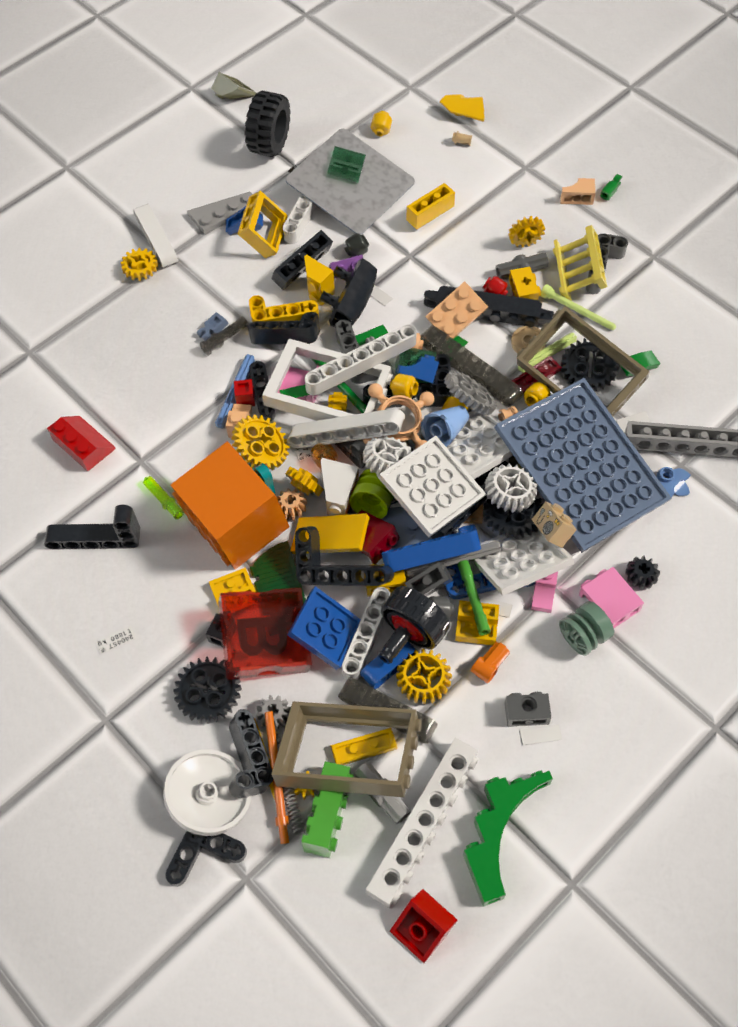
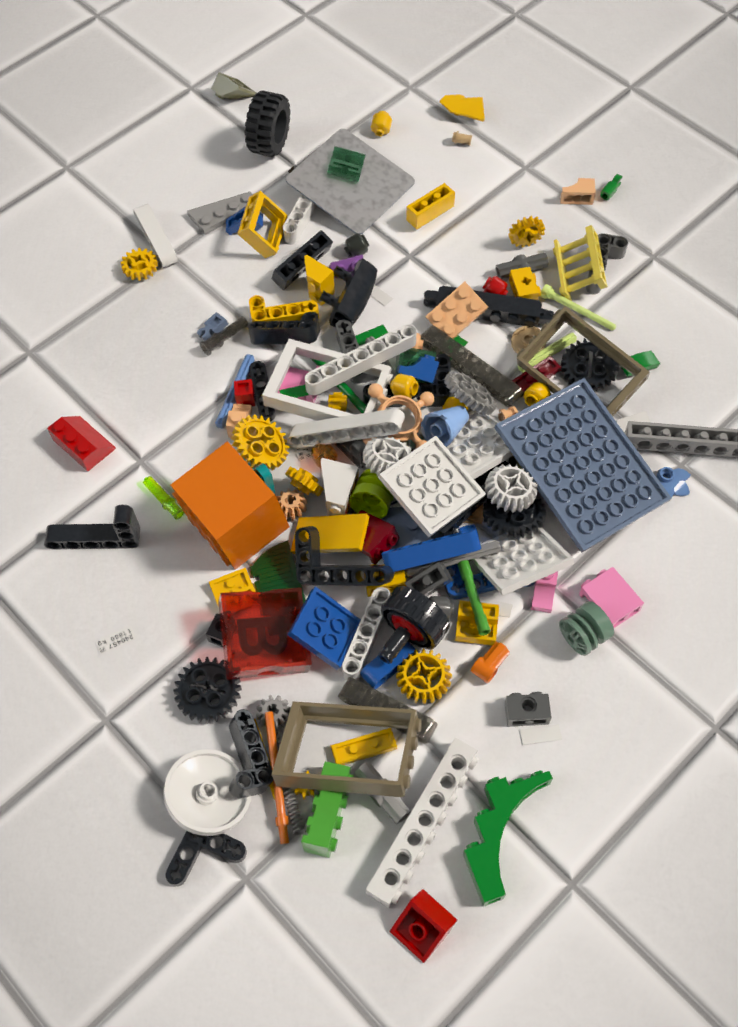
tan brick [532,502,577,548] -> none
black gear [625,556,660,590] -> none

